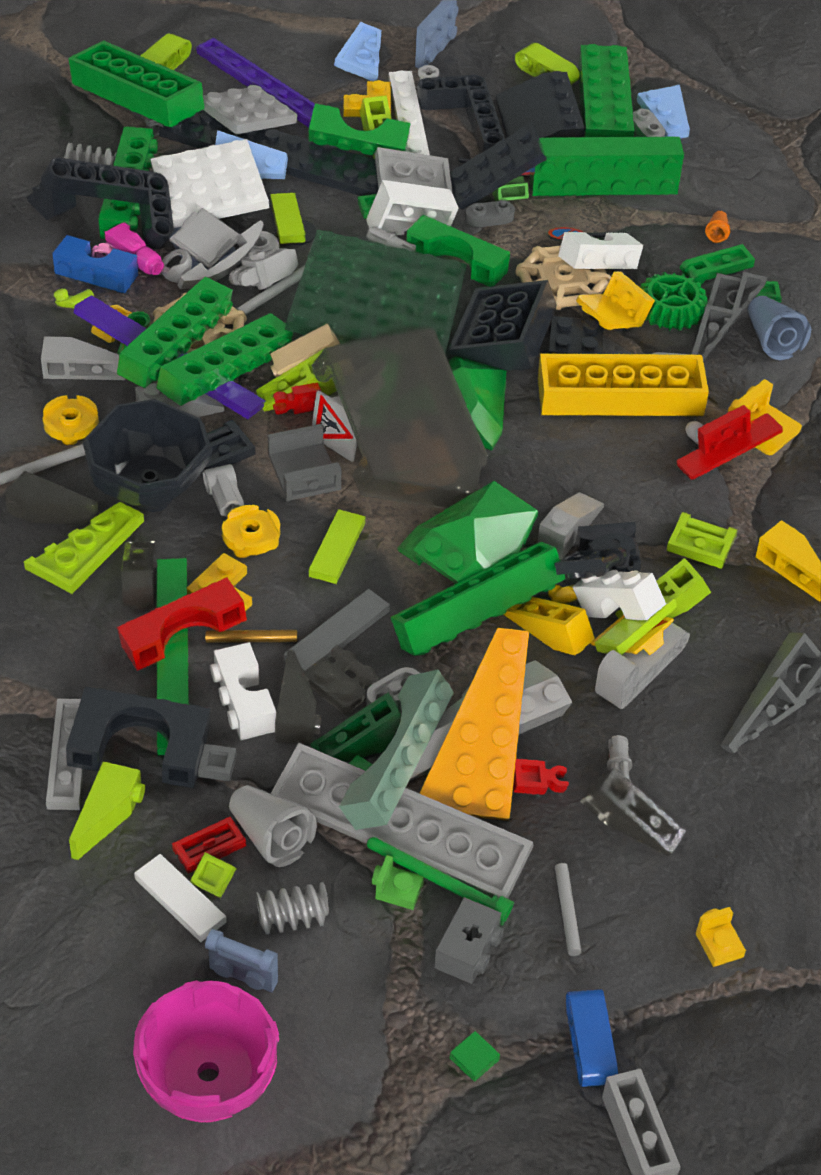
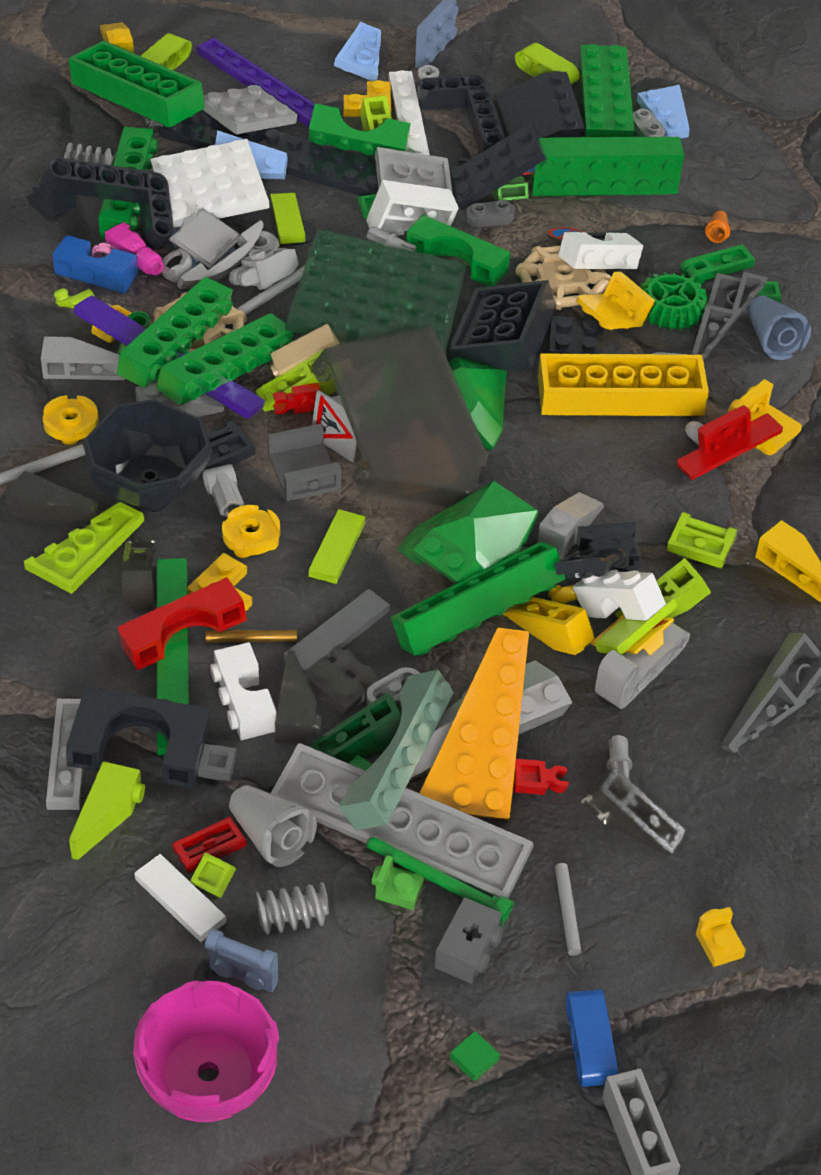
none -> yellow slope [100,22,134,53]

